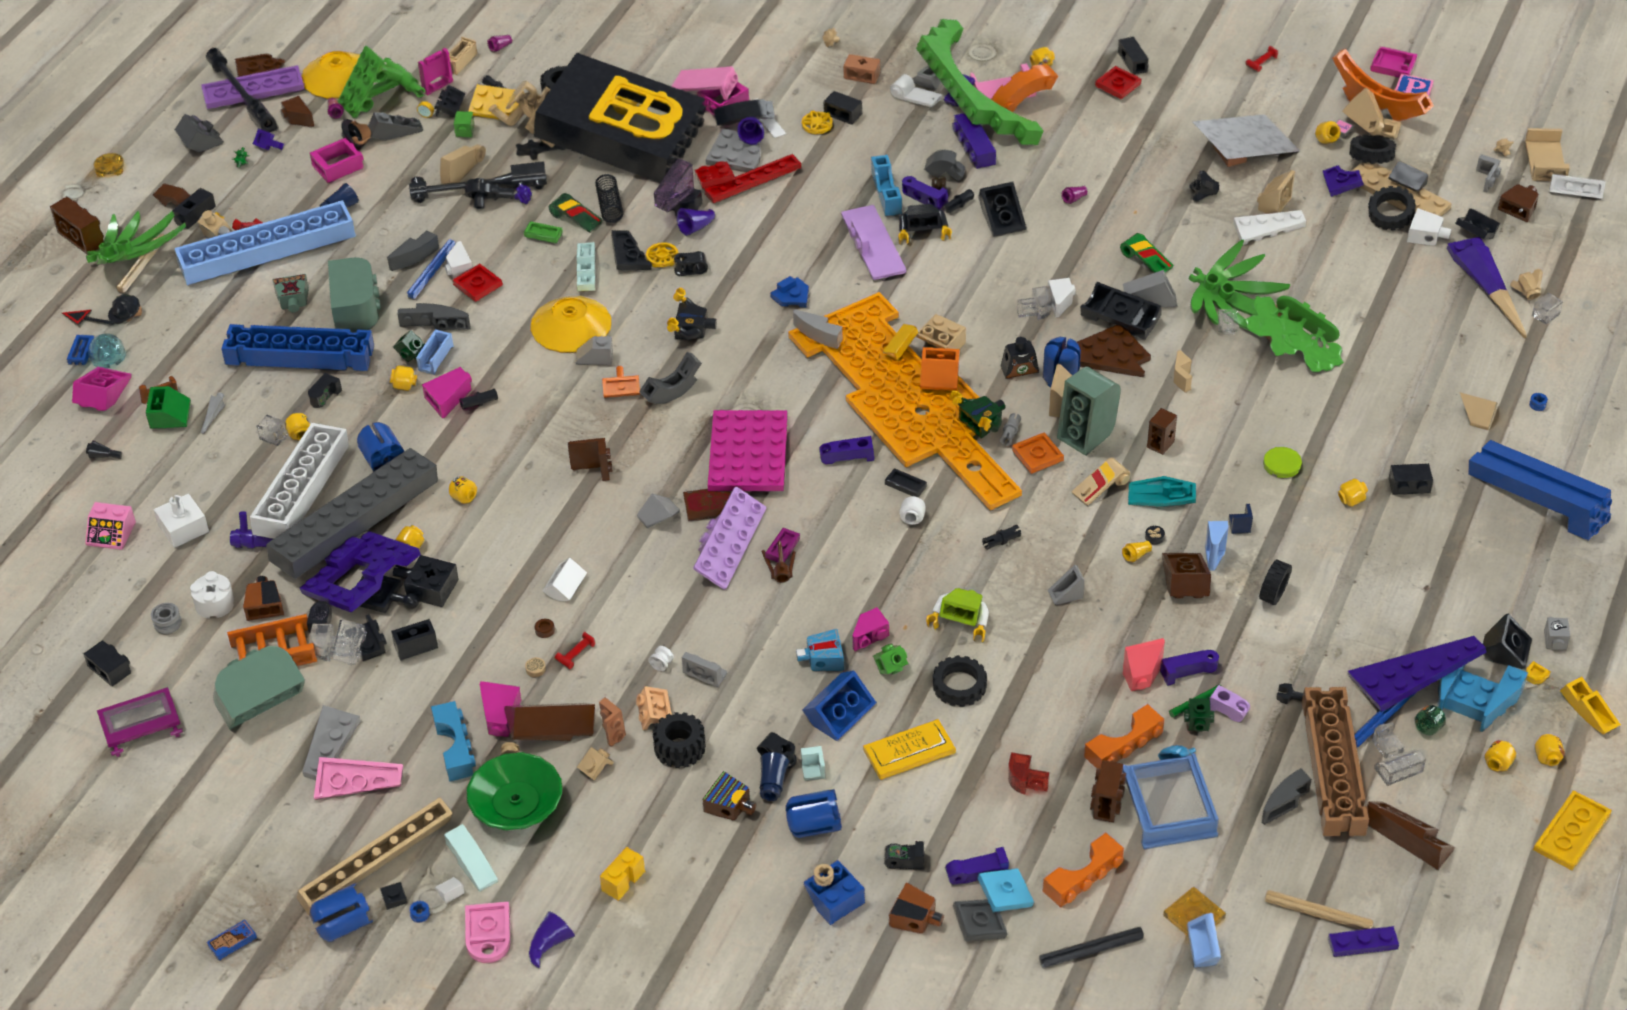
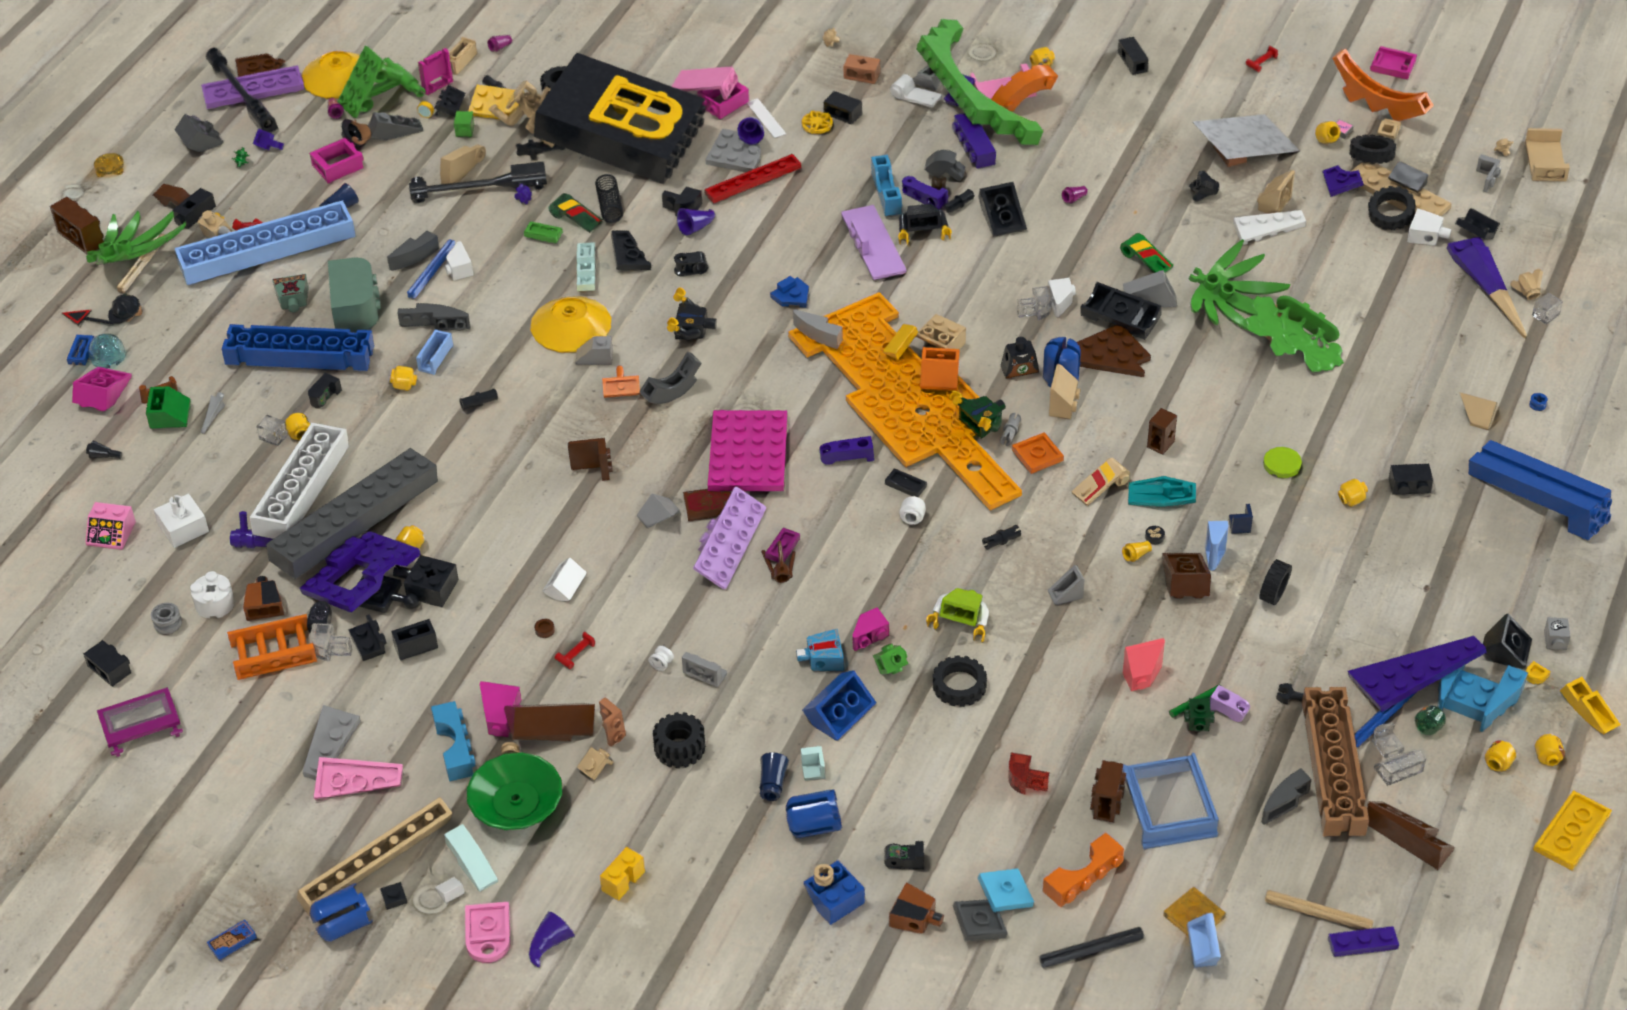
sand green brick [213,646,305,730] -> none
reddish brown slope [280,96,314,127] -> none
clear bracket [331,620,366,665] -> none
blue cylinder [357,422,405,472] -> none
dark green brick [393,330,425,362] -> none
blue bush [410,901,430,923] -> none
dark pink slope [422,367,472,418] -> none
yellow head [449,476,477,504] -> none
red plate [453,264,503,302] -> none
black pin [465,178,514,209] -> none
tan tile [525,657,546,677] -> none
light nougat bracket [636,686,672,730] -> none
yellow wheel [646,242,678,268] -> none
clear purple slope [654,158,694,213] -> none
red plate [695,161,735,189] -> none
reddish brown torso [702,771,756,821] -> none
black arch [714,99,775,126] -> none
black piece [757,732,797,768] -> none
yellow tile [863,719,956,780] -> none
dark purple leg [945,846,1009,885] -> none
sand green brick [1057,367,1121,456] -> none
orange arch [1084,704,1164,769] -> none
red plate [1095,66,1142,100] -> none
dark azure piece [1158,745,1196,760] -> none
dark purple leg [1160,650,1219,686] -> none
tan slope [1173,350,1192,393] -> none
clear bracket [1218,309,1239,335] -> none
tan piece [1342,88,1384,136] -> none
tile [1395,74,1434,96] -> none
reddish brown torso [1498,184,1539,222] -> none
white plate [1550,174,1606,199] -> none

